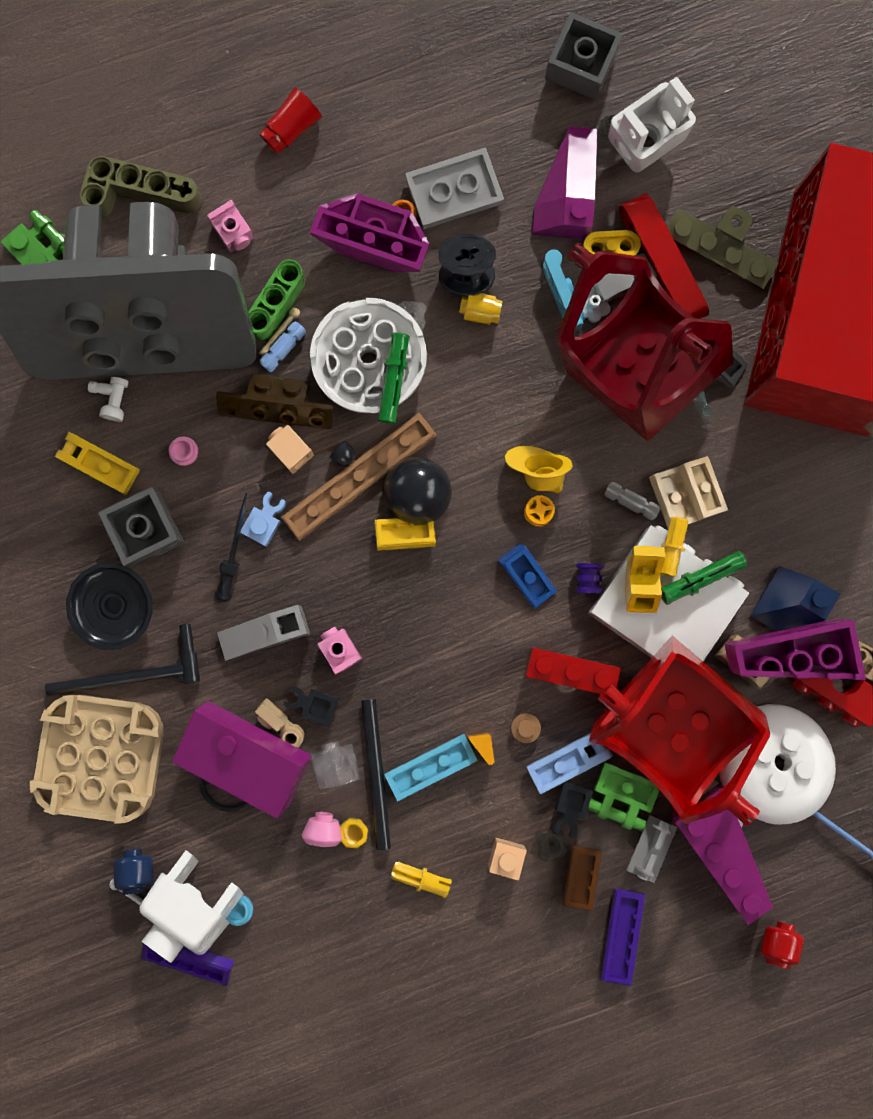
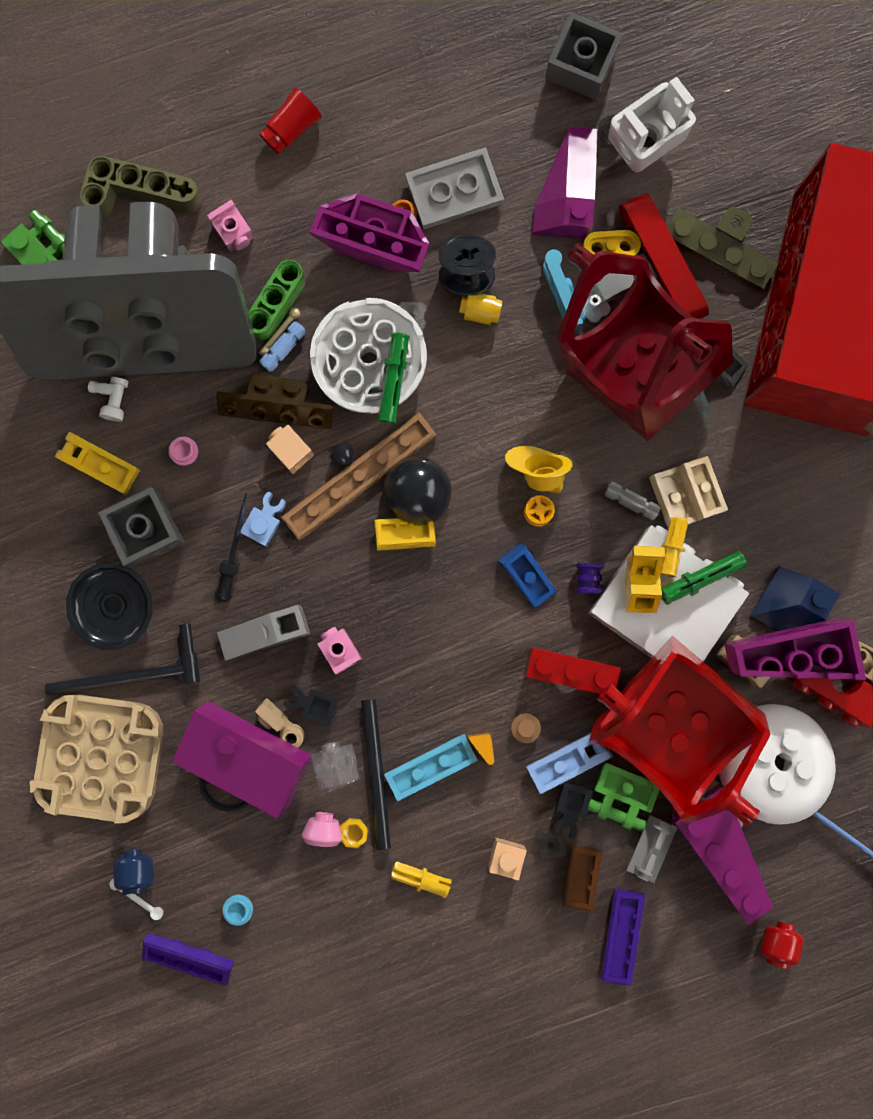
white piece [140,851,244,963] -> none

